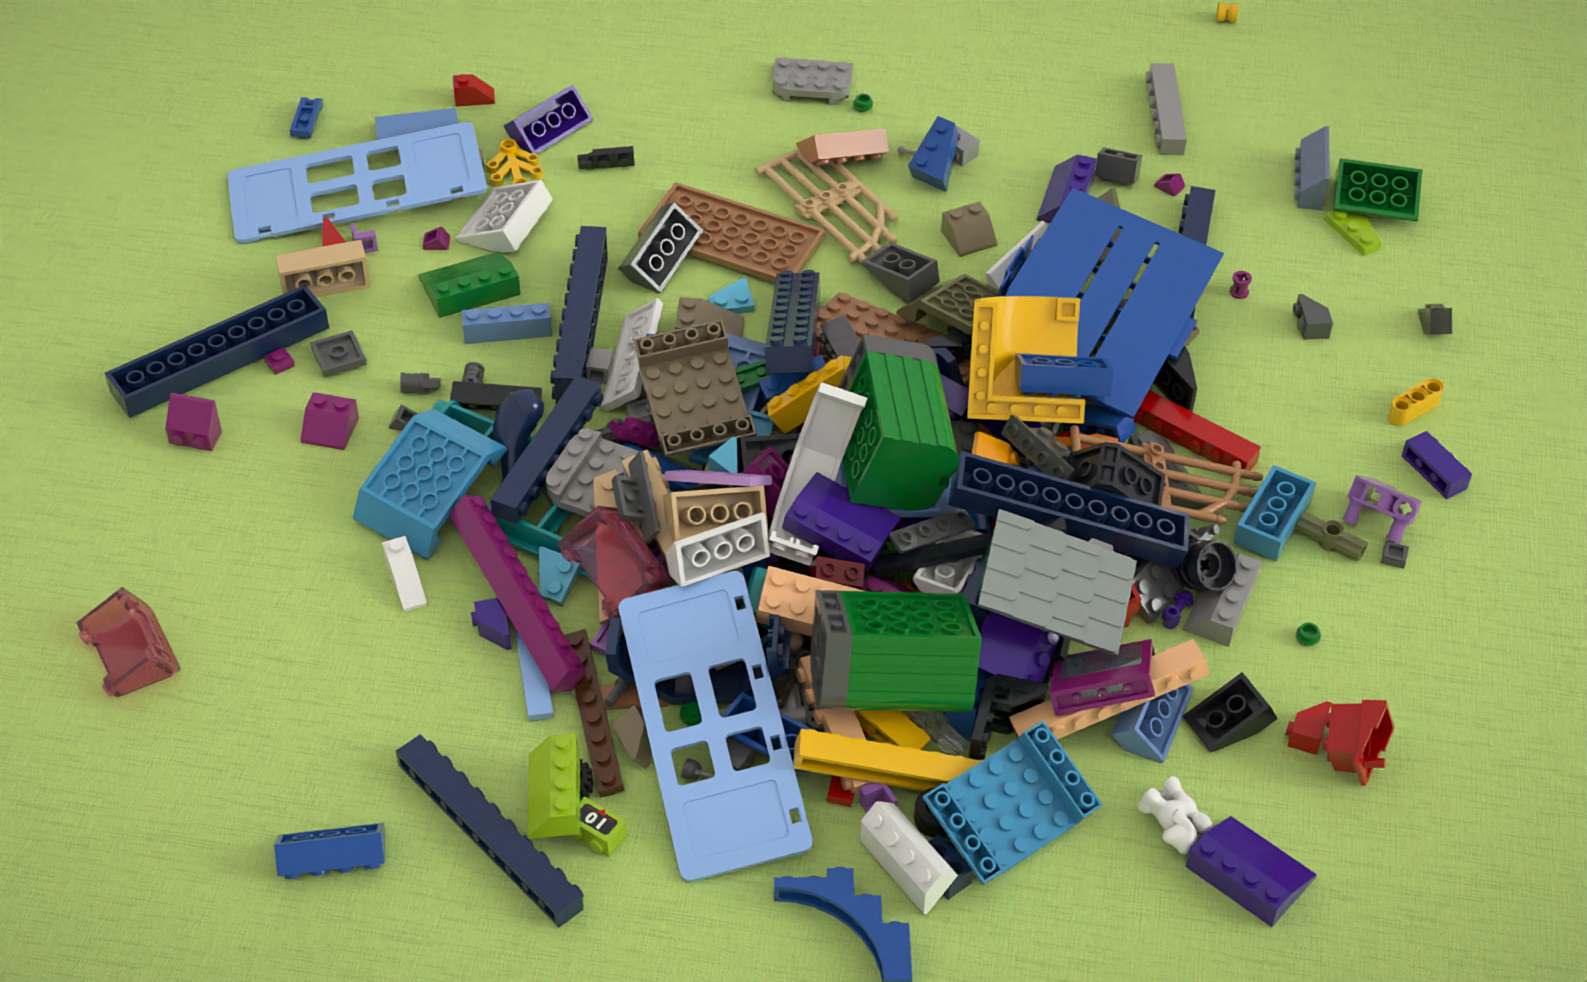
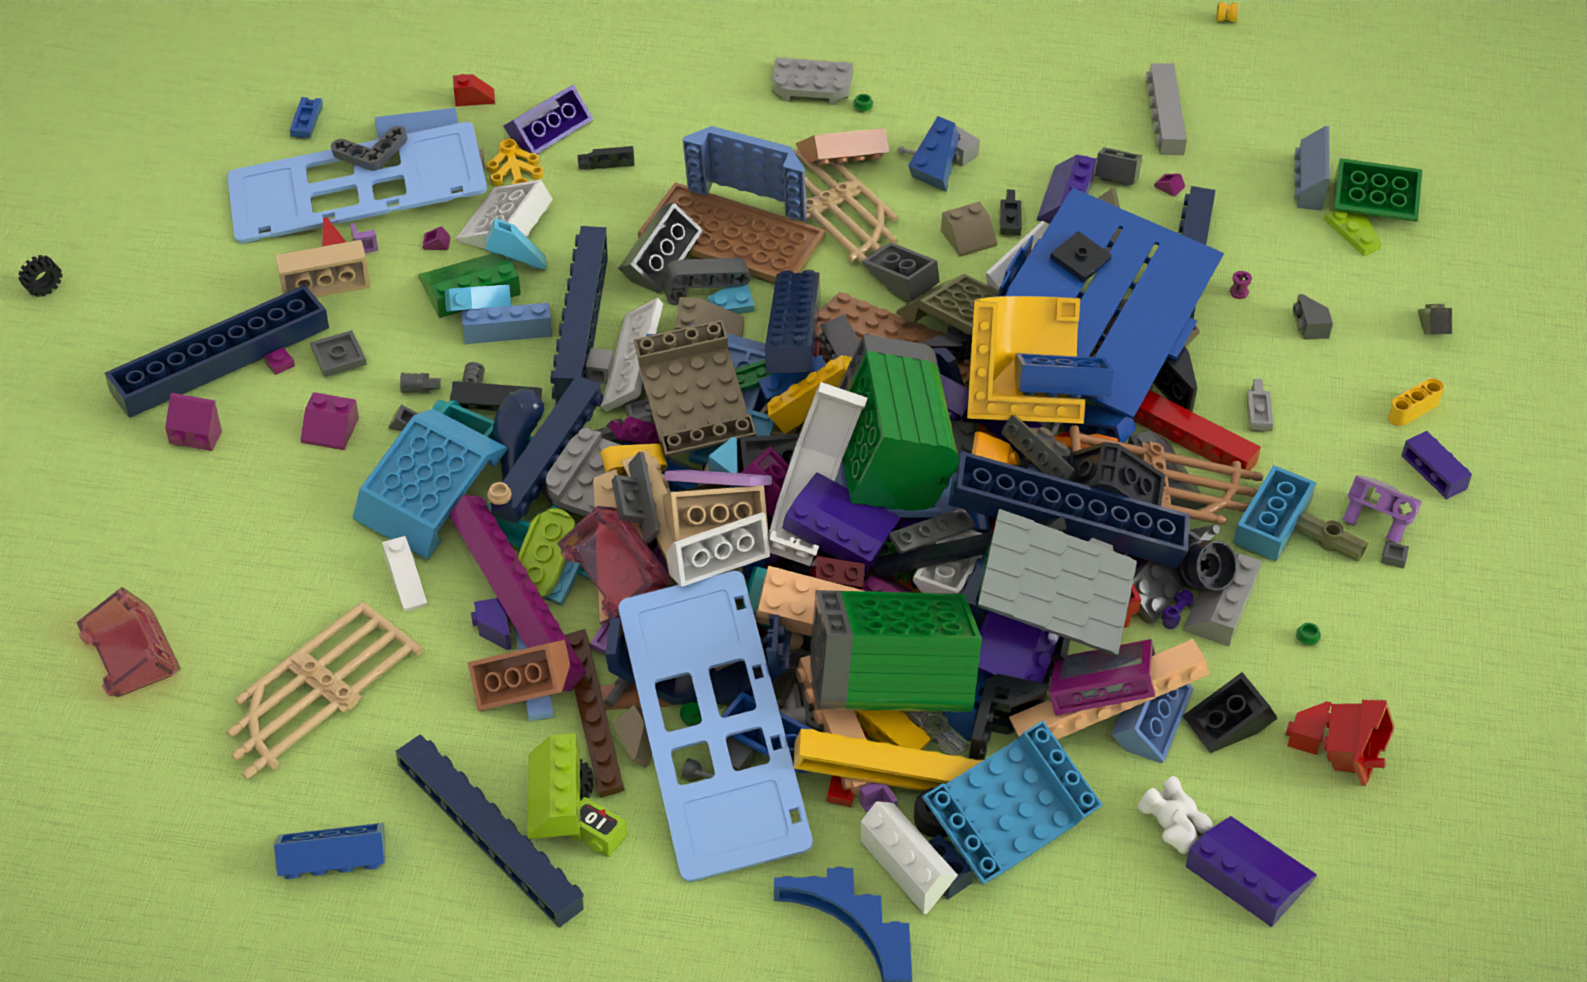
none -> black tyre [18,255,62,297]
none -> tan piece [227,601,424,779]
none -> dark grey beam [331,126,408,171]
none -> medium azure slope [444,285,511,312]
none -> nougat slope [468,640,570,711]
none -> medium azure slope [485,218,547,270]
none -> tan plate [487,482,512,505]
none -> lime tile [517,508,577,598]
none -> yellow beam [600,444,668,476]
none -> dark grey beam [663,258,751,305]
none -> medium blue slope [682,126,806,221]
none -> black hinge [1000,189,1022,235]
none -> black plate [1050,231,1112,283]
none -> light grey hinge [1247,379,1273,431]

